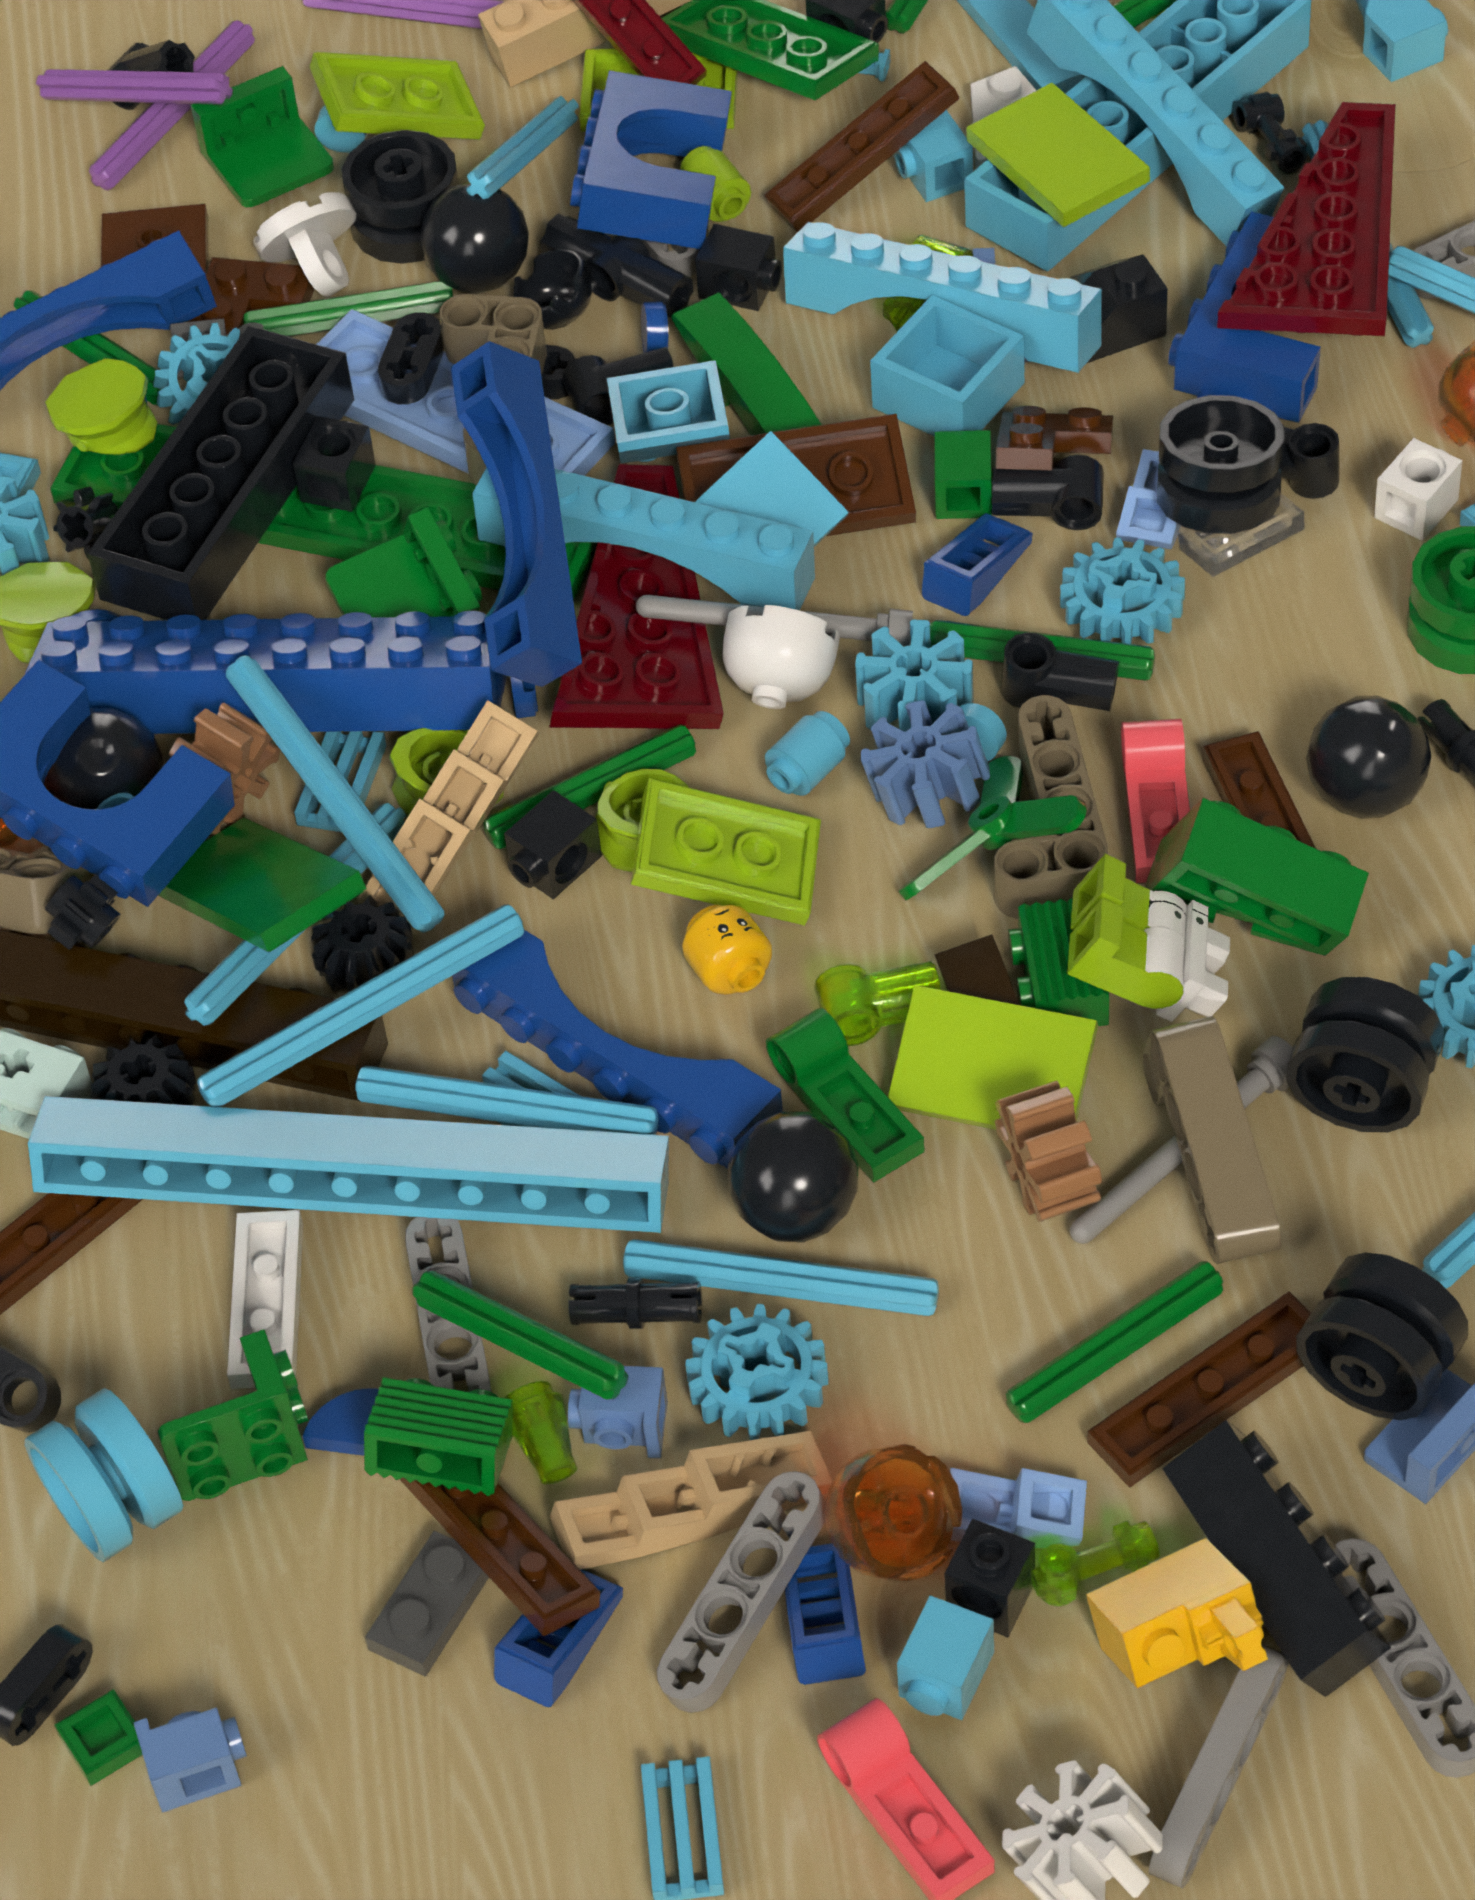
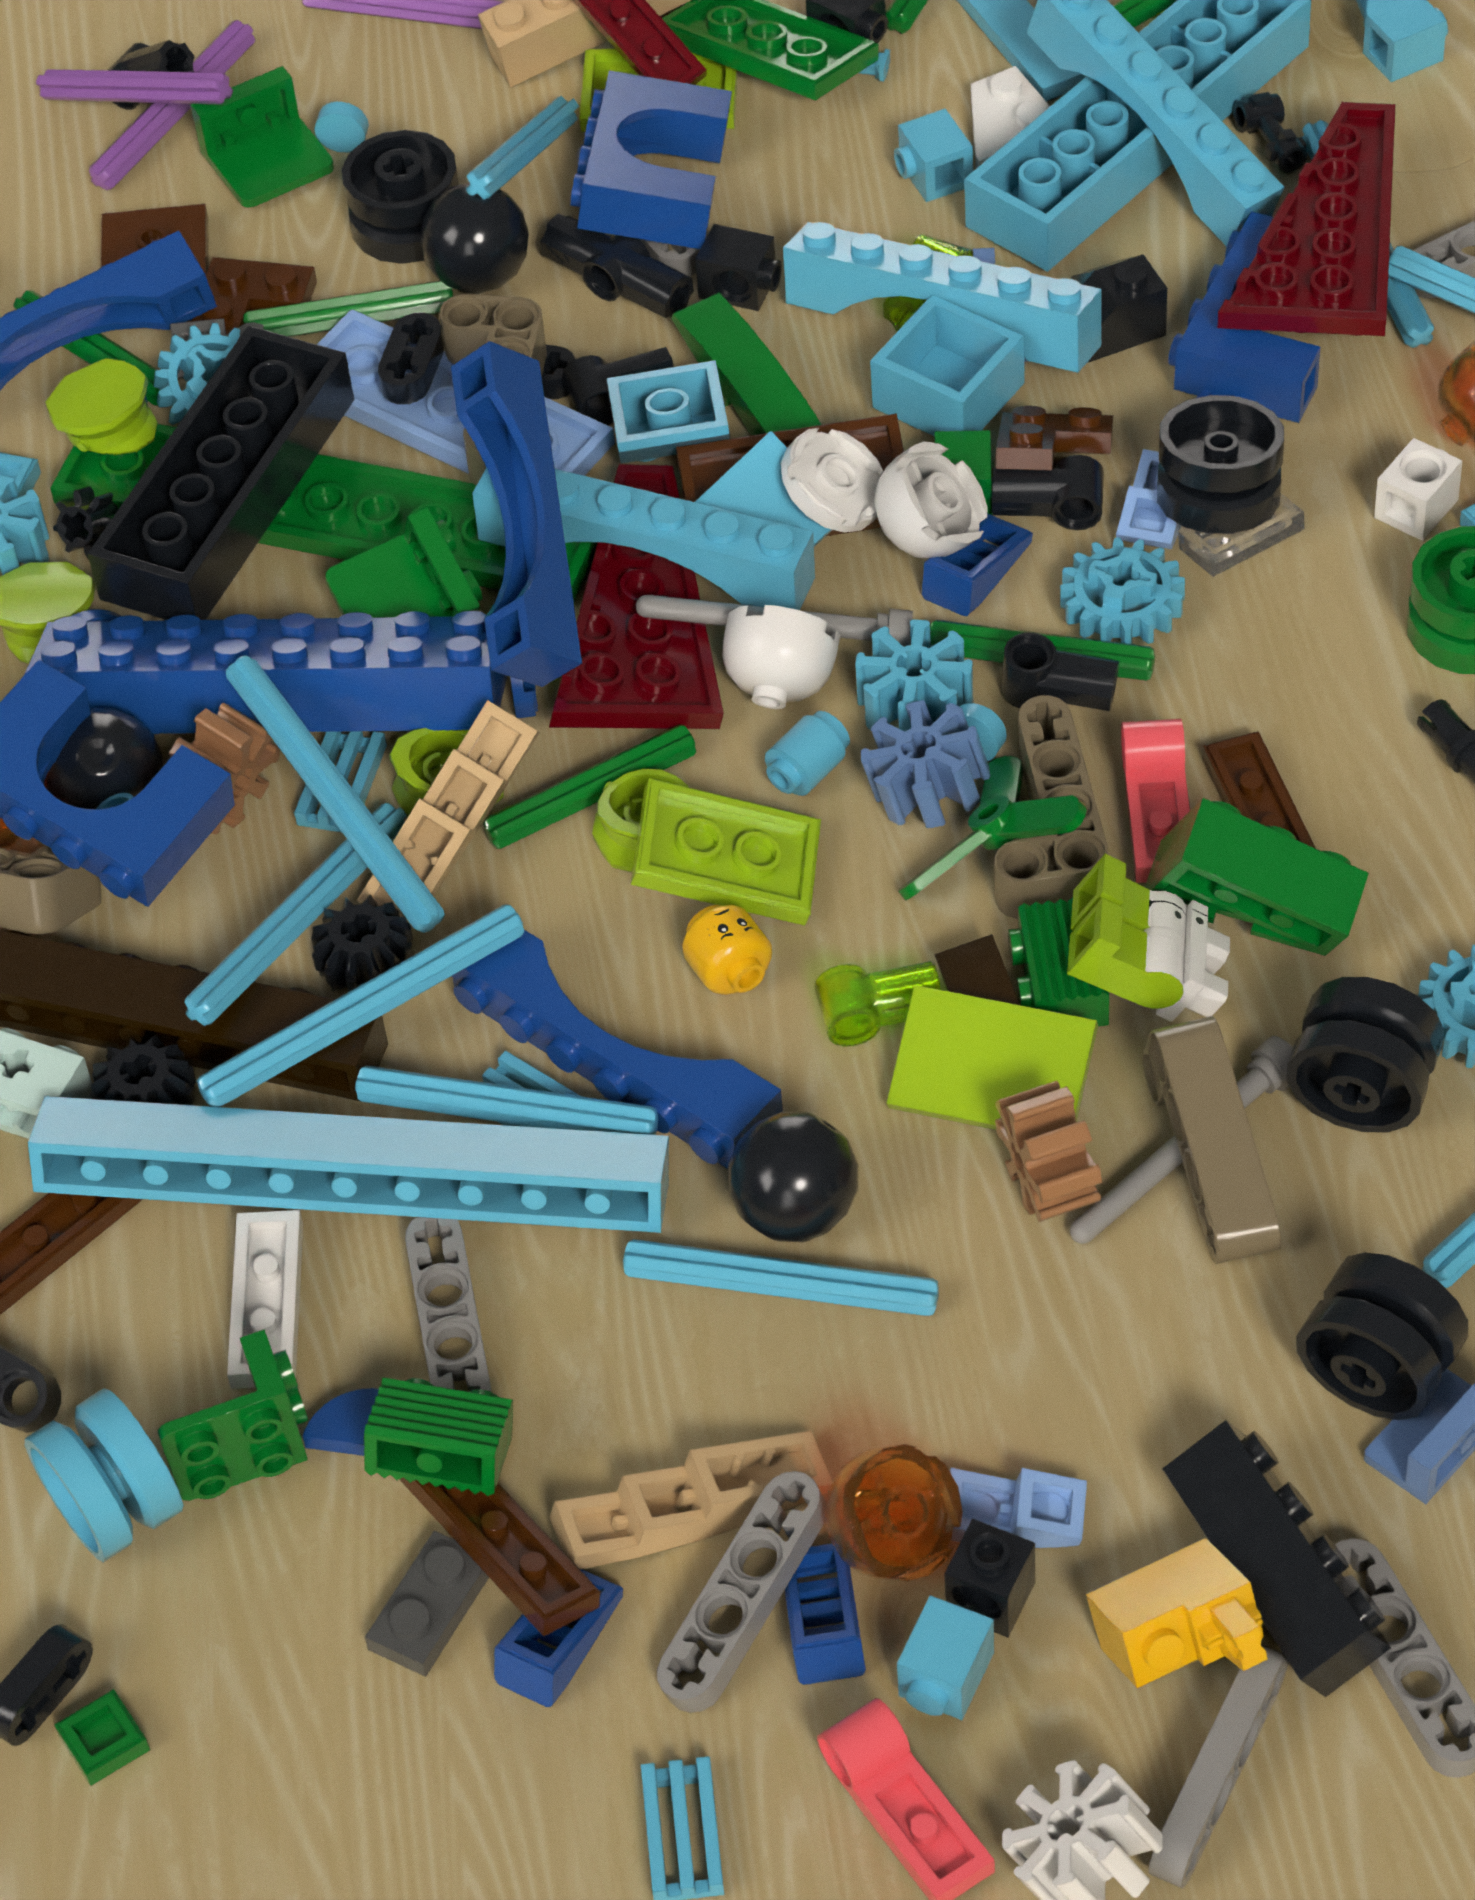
black gear [45,874,121,950] -> none
medium blue brick [133,1707,247,1813] -> none
green tile [158,817,366,952] -> none
white tile [253,192,356,297] -> none
black brick [293,416,376,512] -> none
lime tile [309,52,485,140] -> none
green axle [412,1271,629,1400] -> none
black brick [504,790,602,900] -> none
clear neon green cone [505,1381,578,1485] -> none
black hair [513,249,592,330] -> none
black pin [568,1277,703,1329] -> none
medium blue brick [568,1366,668,1458] -> none
blue tile [641,301,668,353] -> none
lime brick [680,146,751,222] -> none
medium azure gear [685,1304,829,1440] -> none
reddish brown tile [764,61,960,233] -> none
green plate [765,1008,925,1183] -> none
lime tile [967,83,1150,227] -> none
green axle [1006,1261,1224,1423] -> none
clear neon green bar [1032,1521,1160,1606] -> none
reddish brown tile [1087,1291,1311,1488] -> none
black piece [1281,423,1340,499] -> none
black piece [1306,695,1432,819] -> none
none -> white tile [781,428,883,533]
none -> white cylinder [874,441,988,559]

